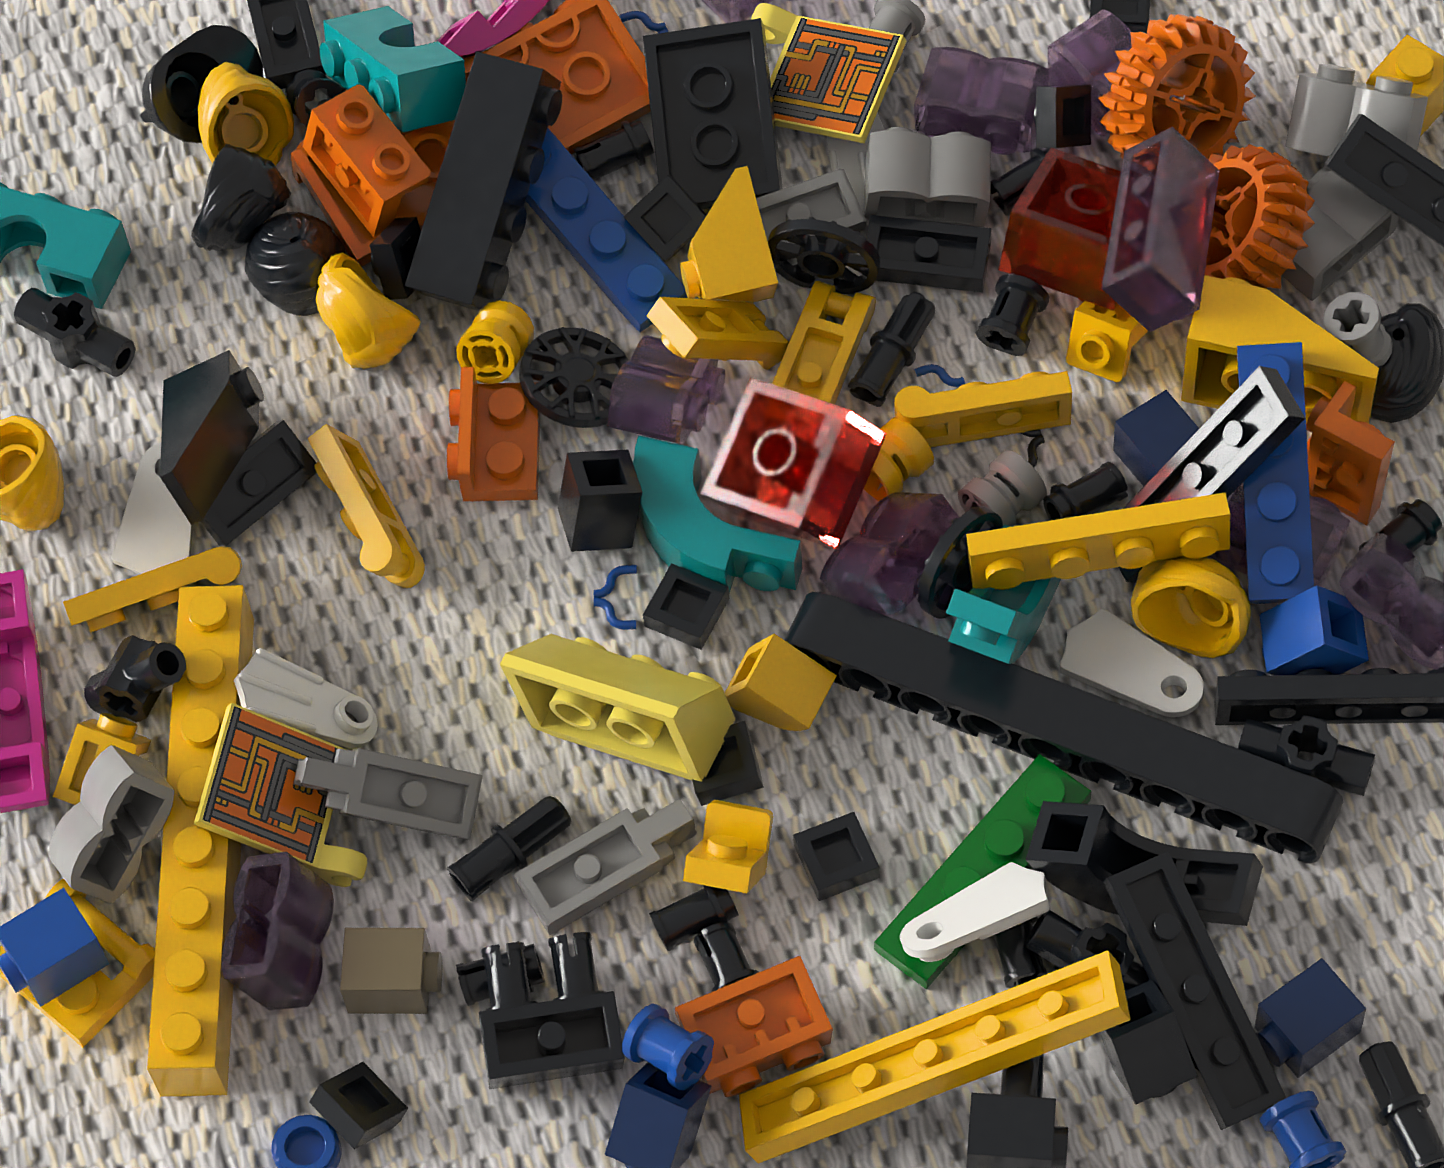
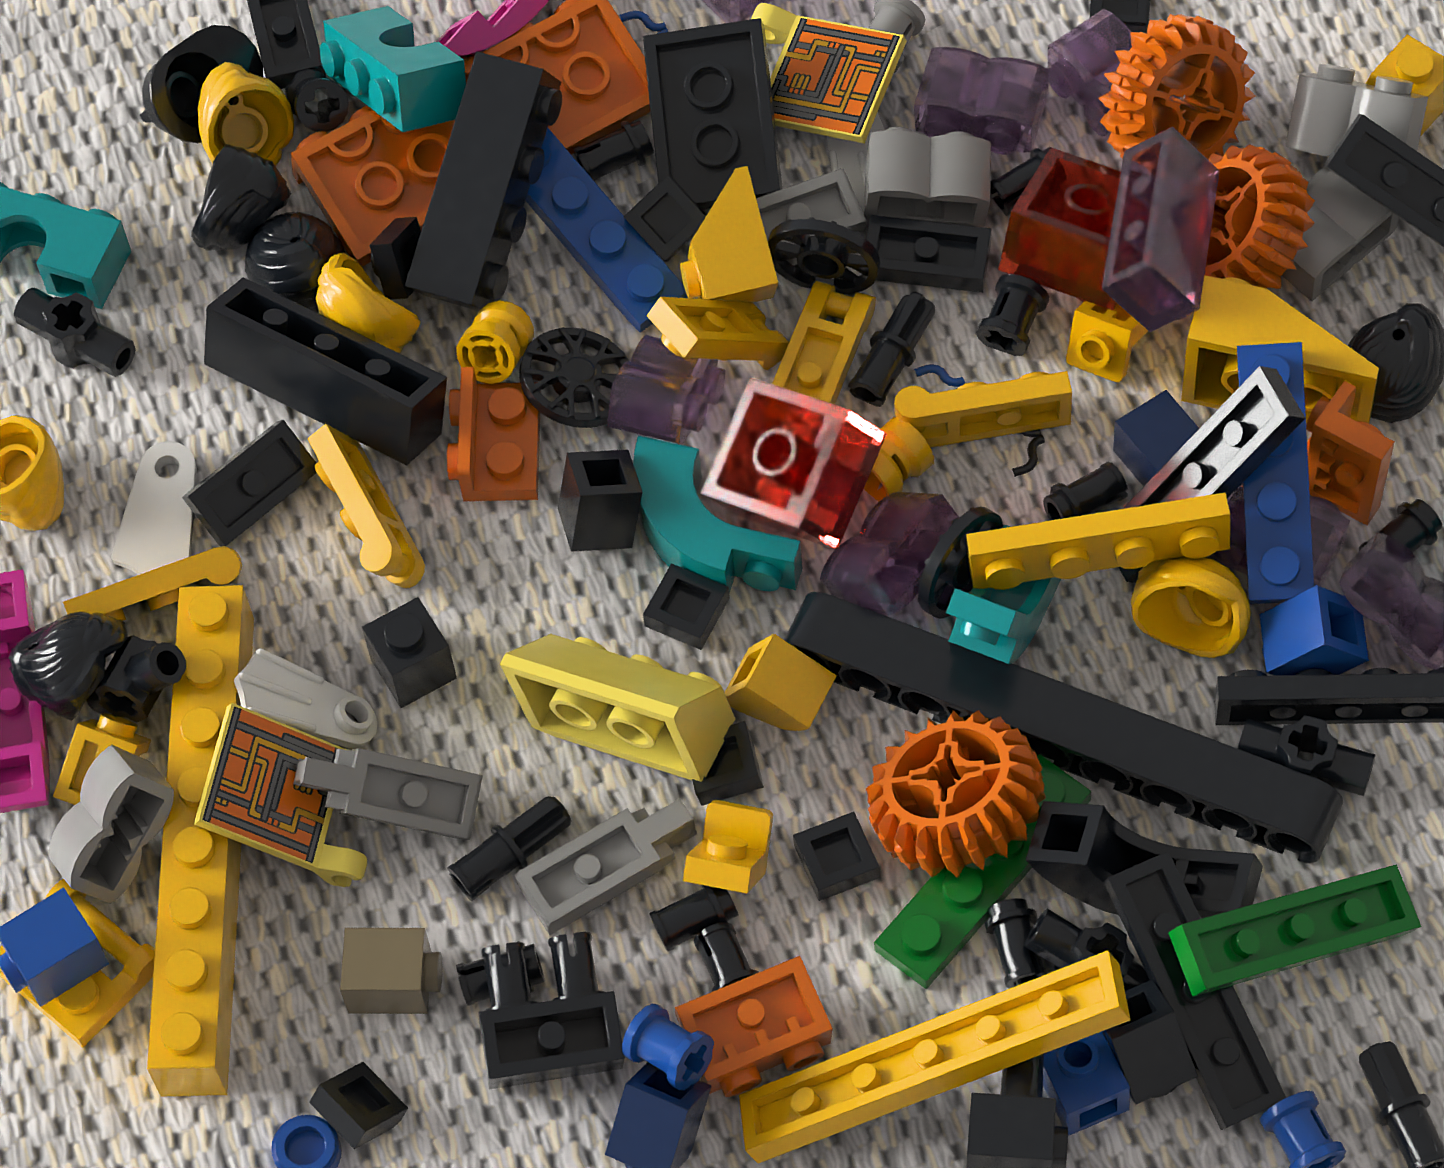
black slope [160,350,264,525] -> none
brick [221,852,334,1011] -> none
orange bracket [302,84,431,237] -> none
blue piece [594,565,637,630] -> none
white piece [900,862,1050,962] -> none
light grey wheel [958,450,1047,527] -> none
black plate [1033,84,1091,148] -> none
white piece [1060,608,1204,717] -> none
dark blue brick [1254,958,1366,1078] -> none
light grey bush [1323,292,1393,367] -> none
none -> black hair [9,612,128,721]
none -> black brick [204,277,447,466]
none -> black brick [362,597,457,708]
none -> orange gear [866,710,1046,878]
none -> blue brick [1043,1031,1130,1136]
none -> green plate [1168,864,1422,997]

